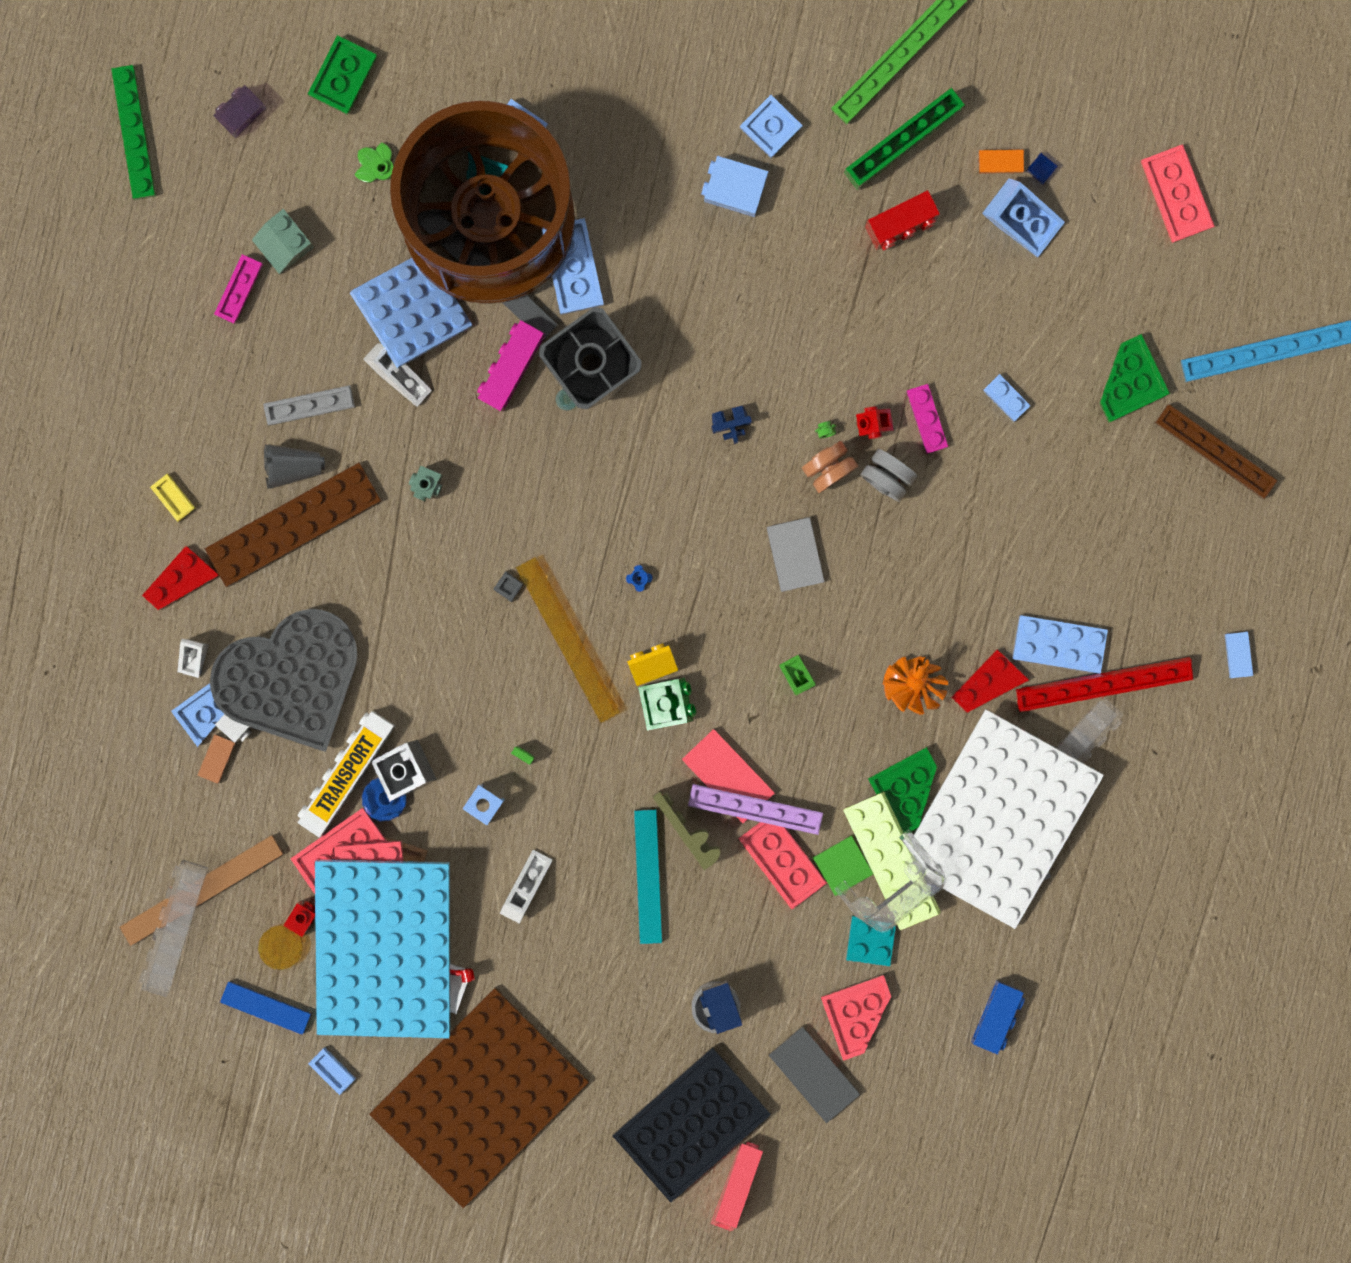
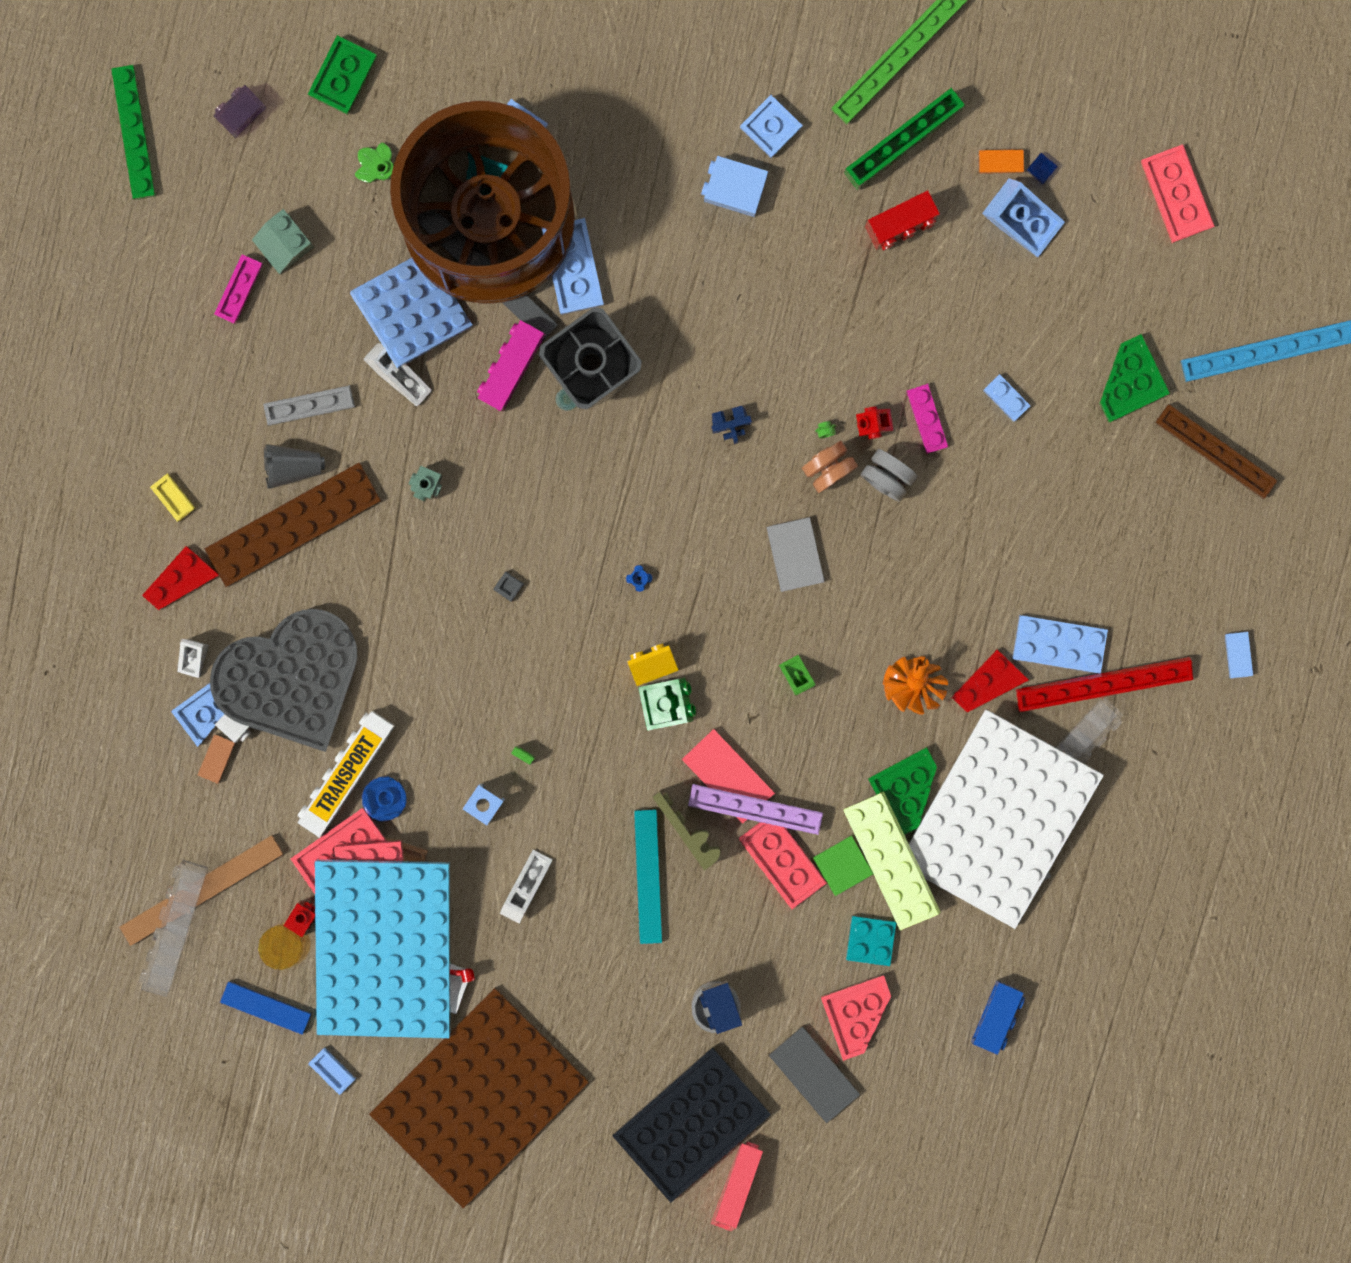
dark grey slope [371,740,437,801] -> none
clear yellow plate [516,557,620,723] -> none
clear windscreen [834,829,946,932] -> none

